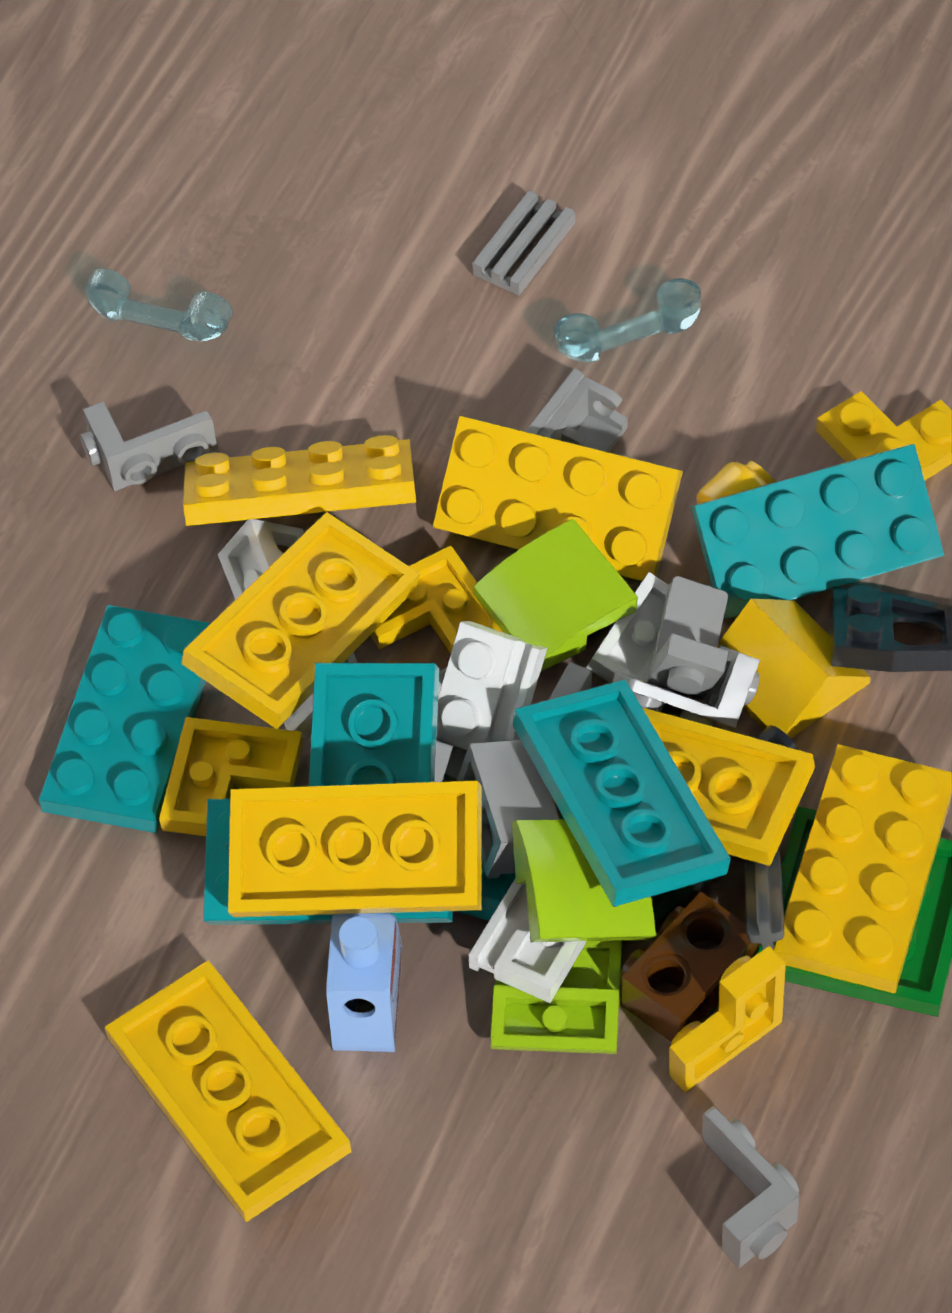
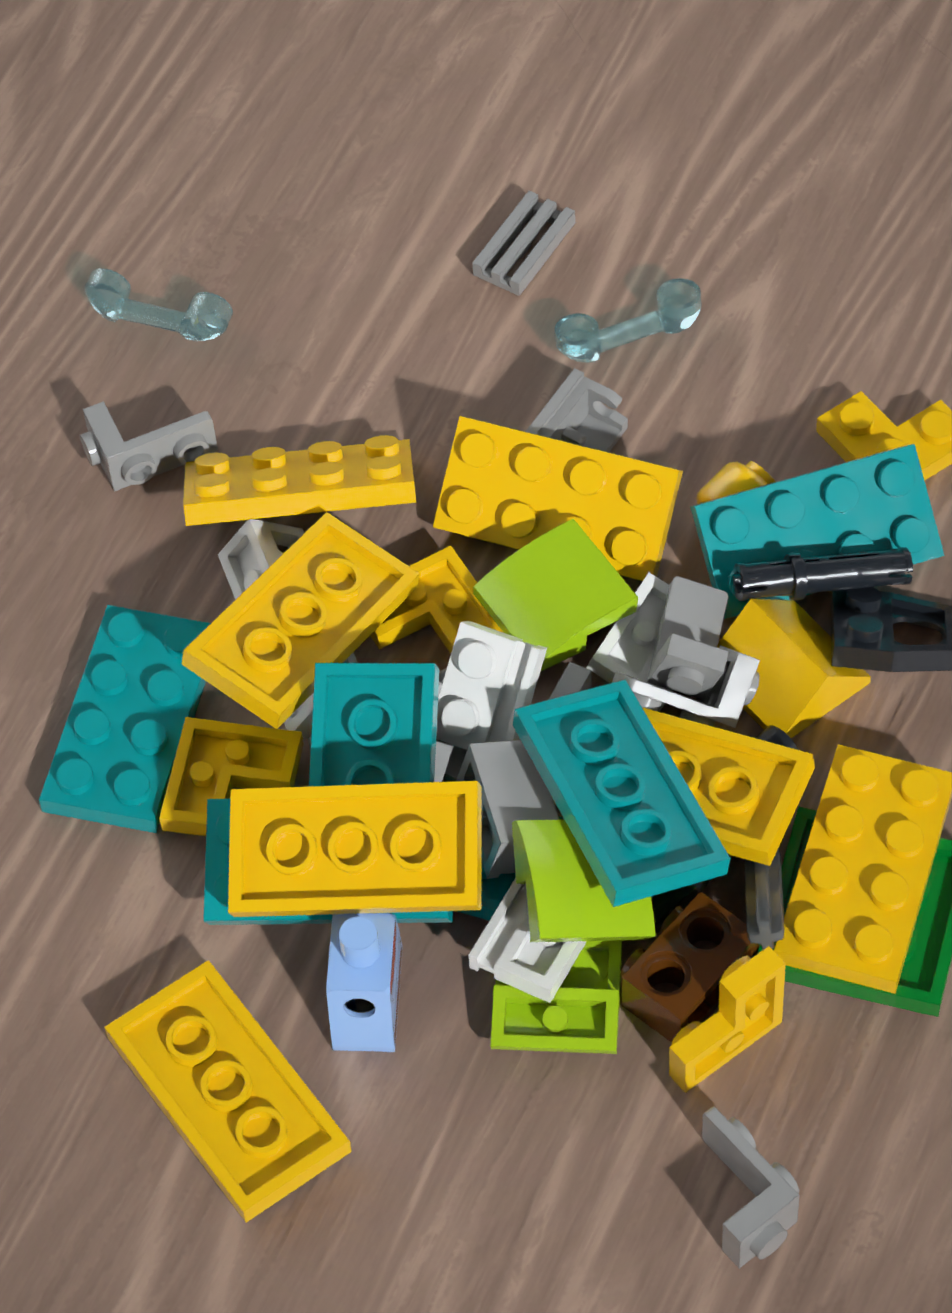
none -> black pin [733,547,913,601]

